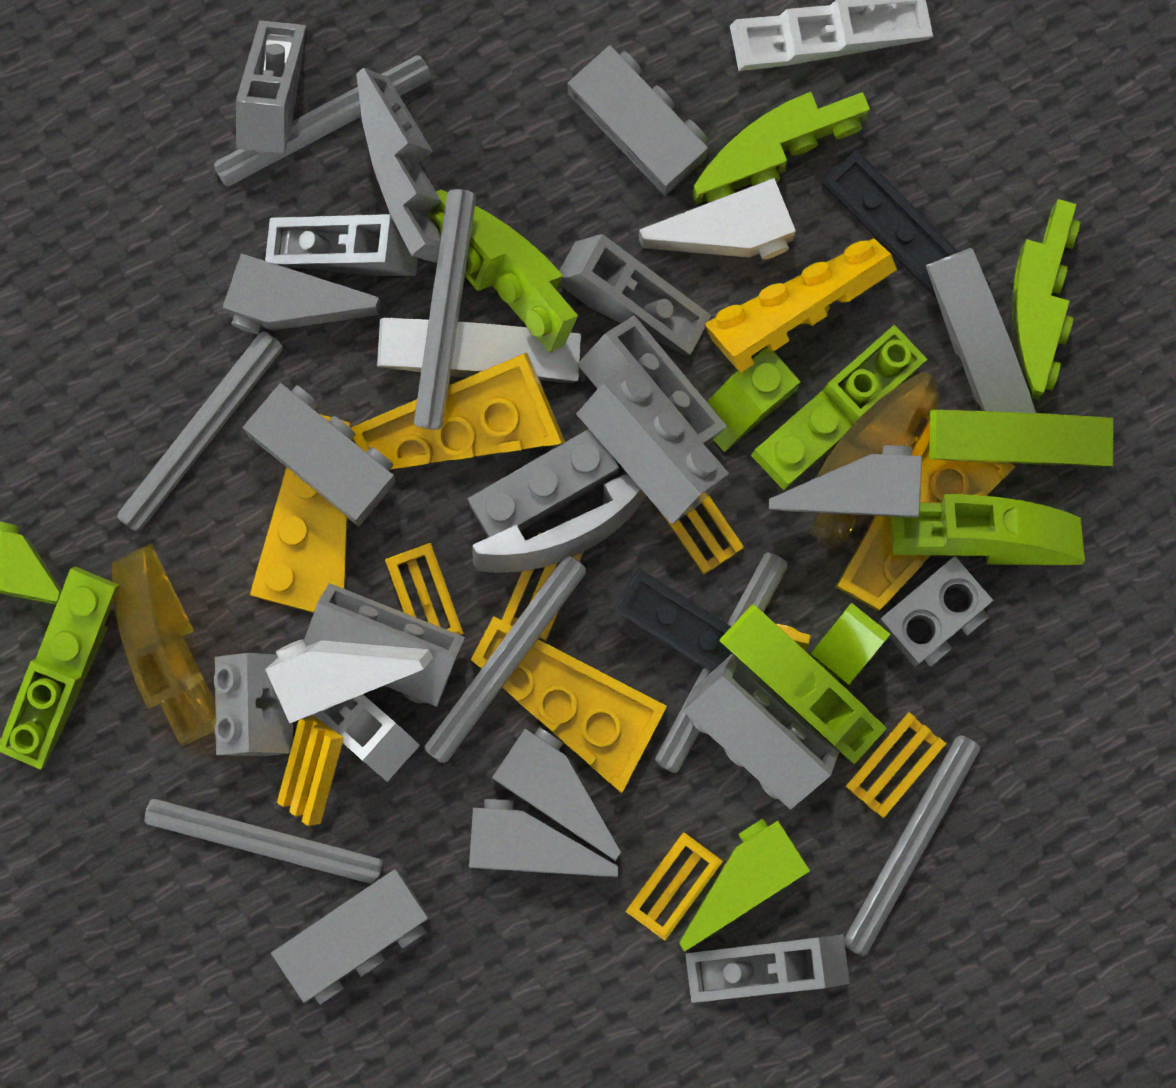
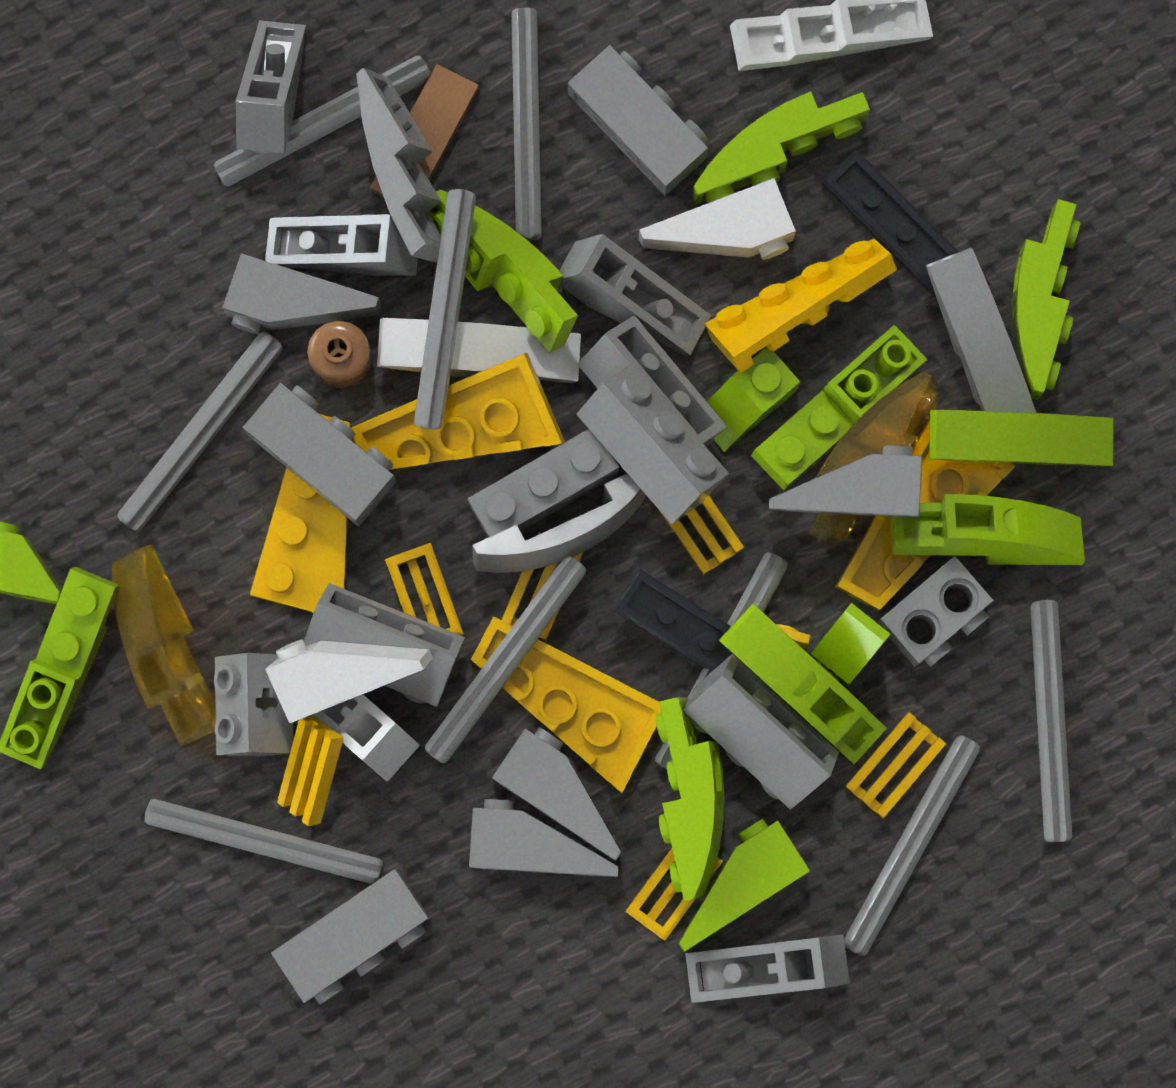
none -> medium nougat head [307,321,372,388]
none -> medium nougat tile [370,64,479,197]
none -> light grey axle [512,7,542,241]
none -> lime slope [656,697,724,901]
none -> light grey axle [1030,600,1072,842]

